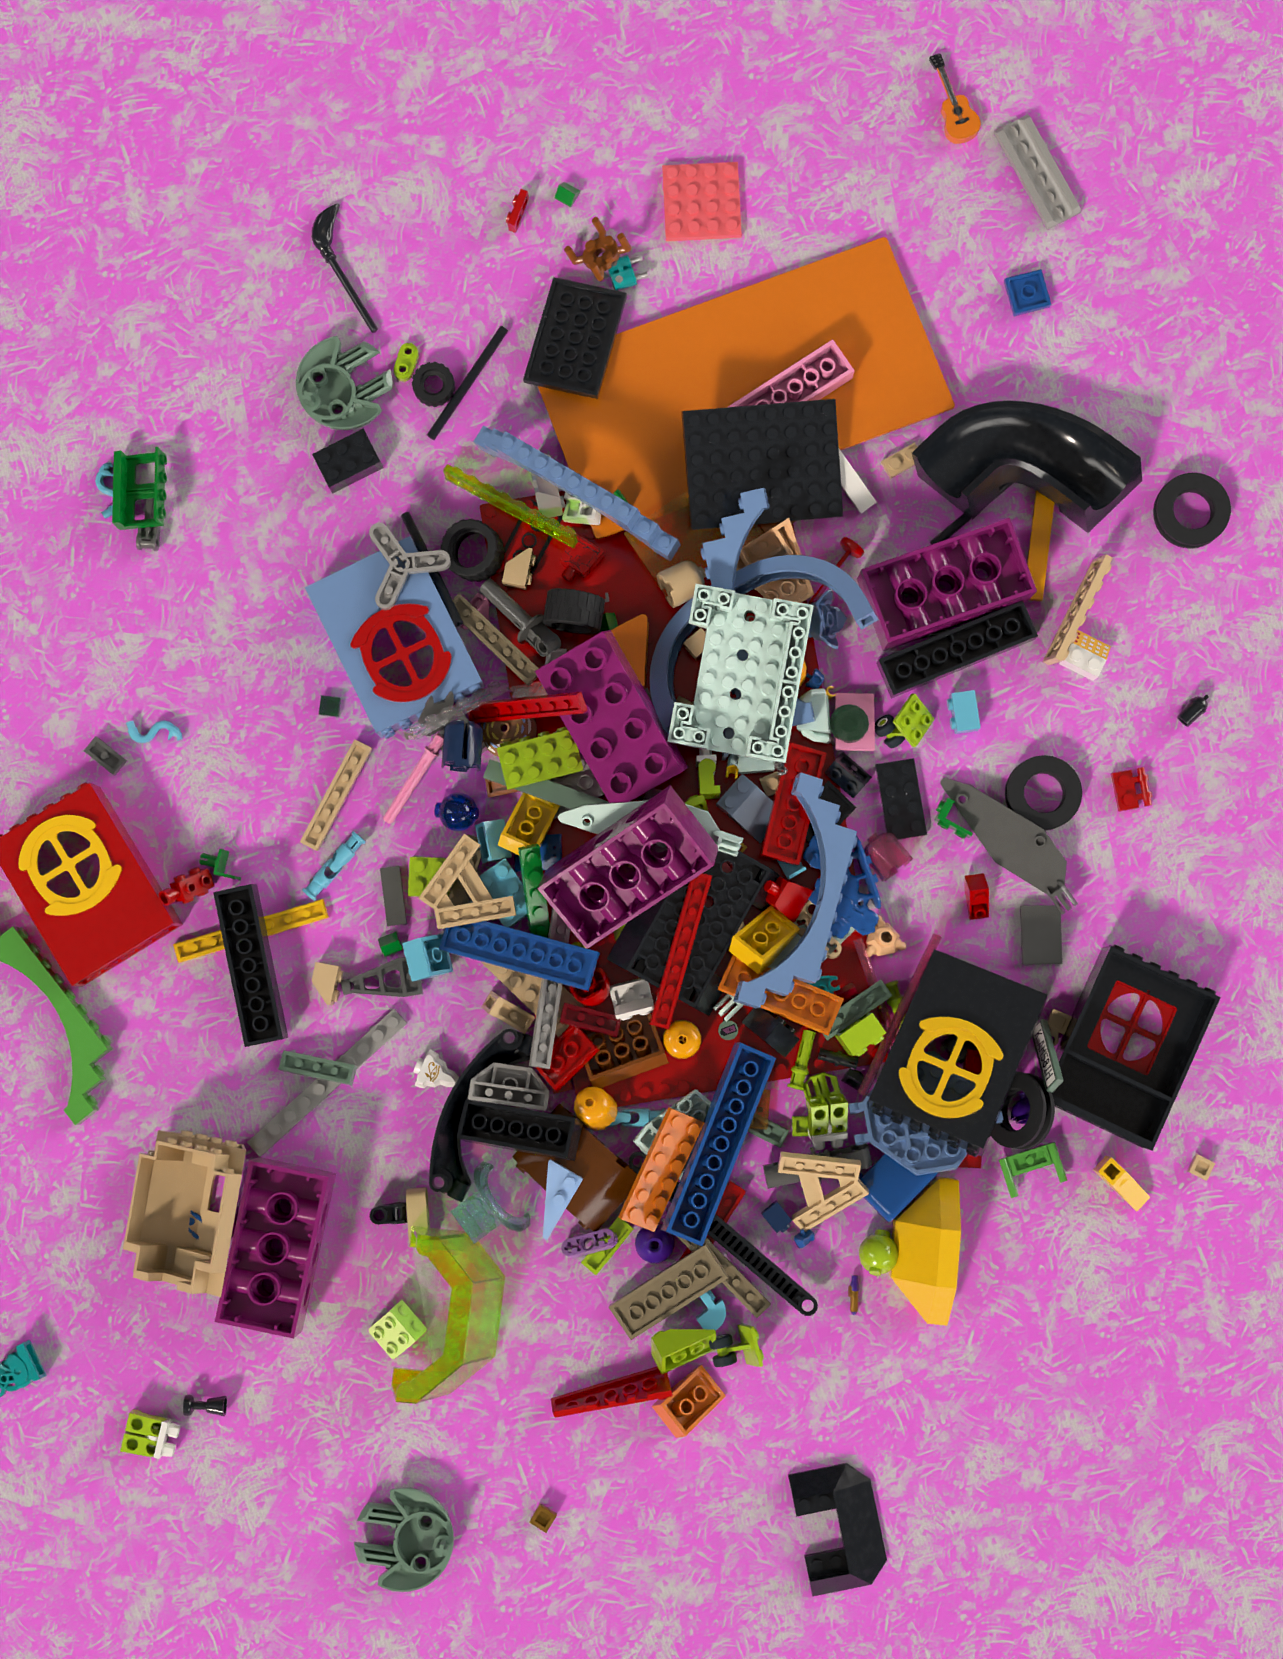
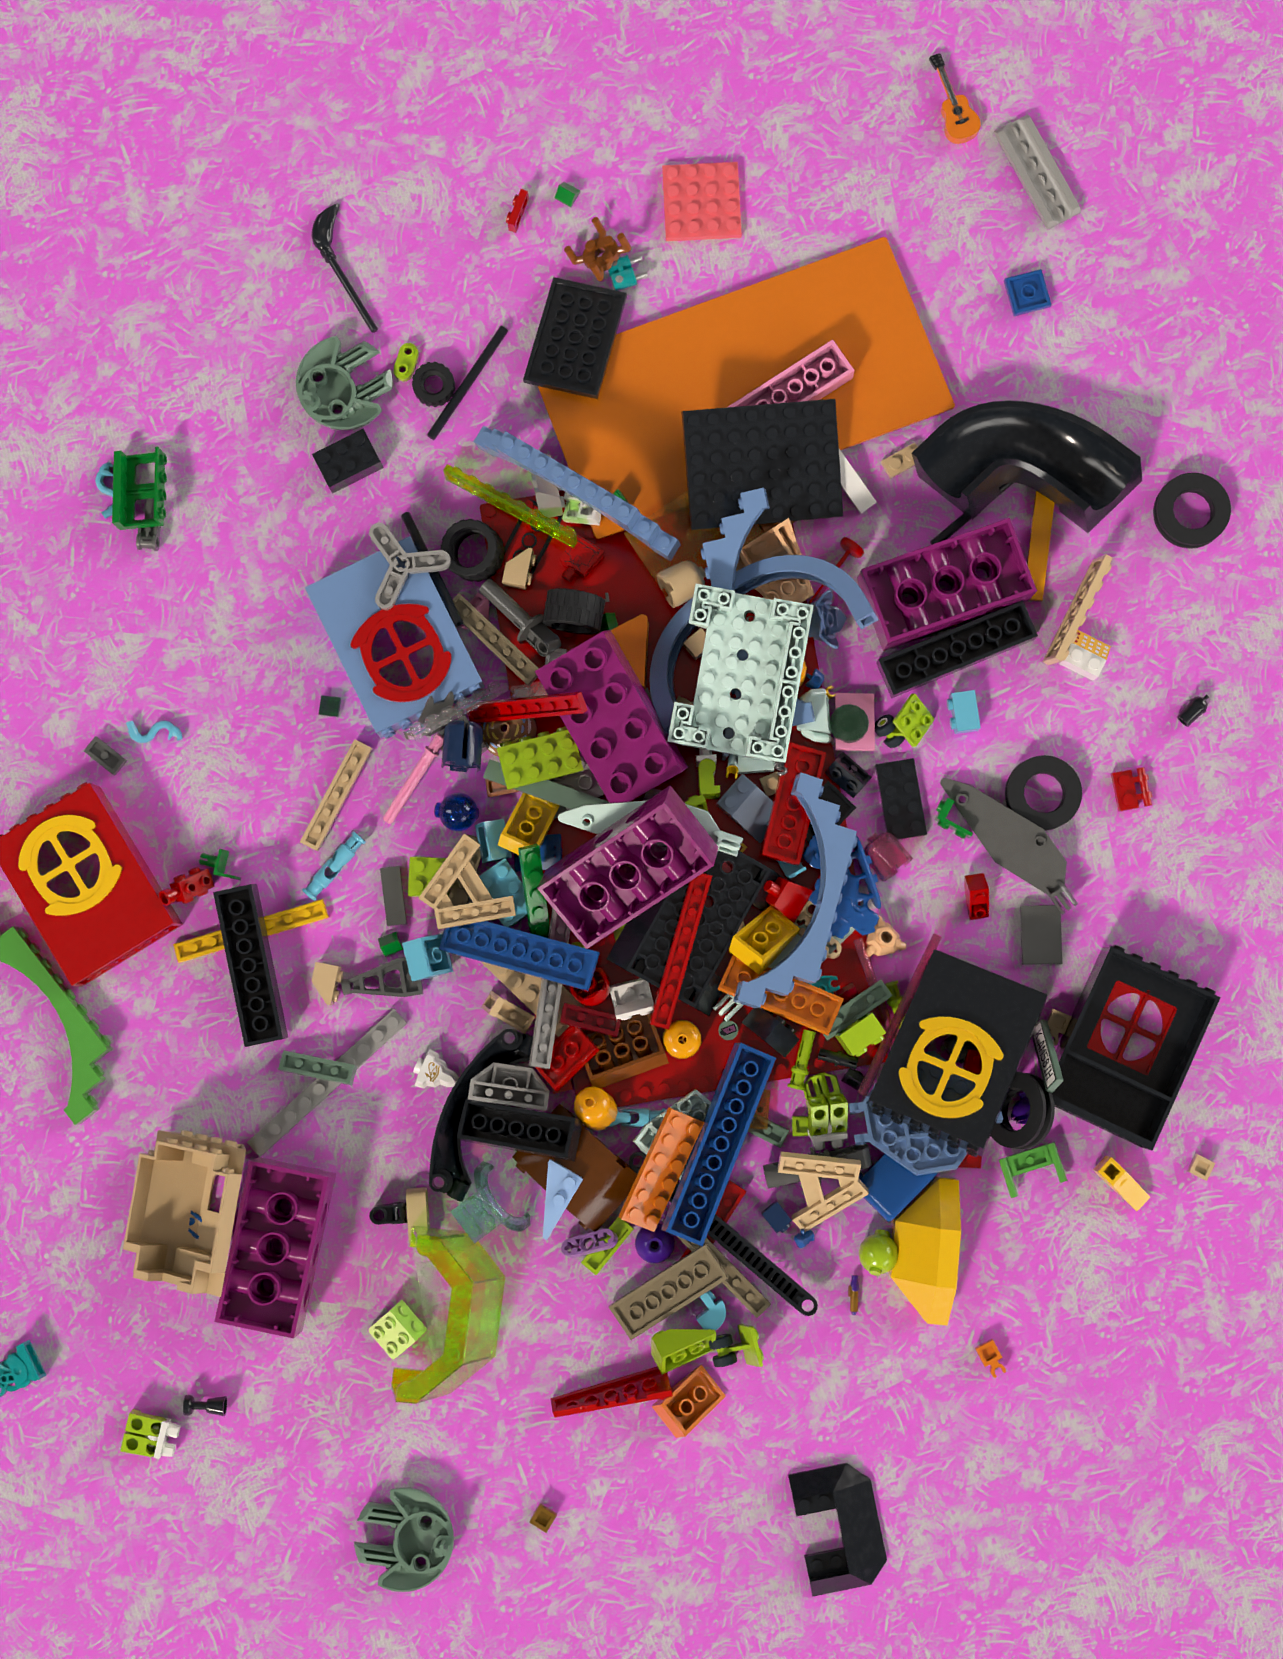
none -> orange plate [975,1339,1006,1378]

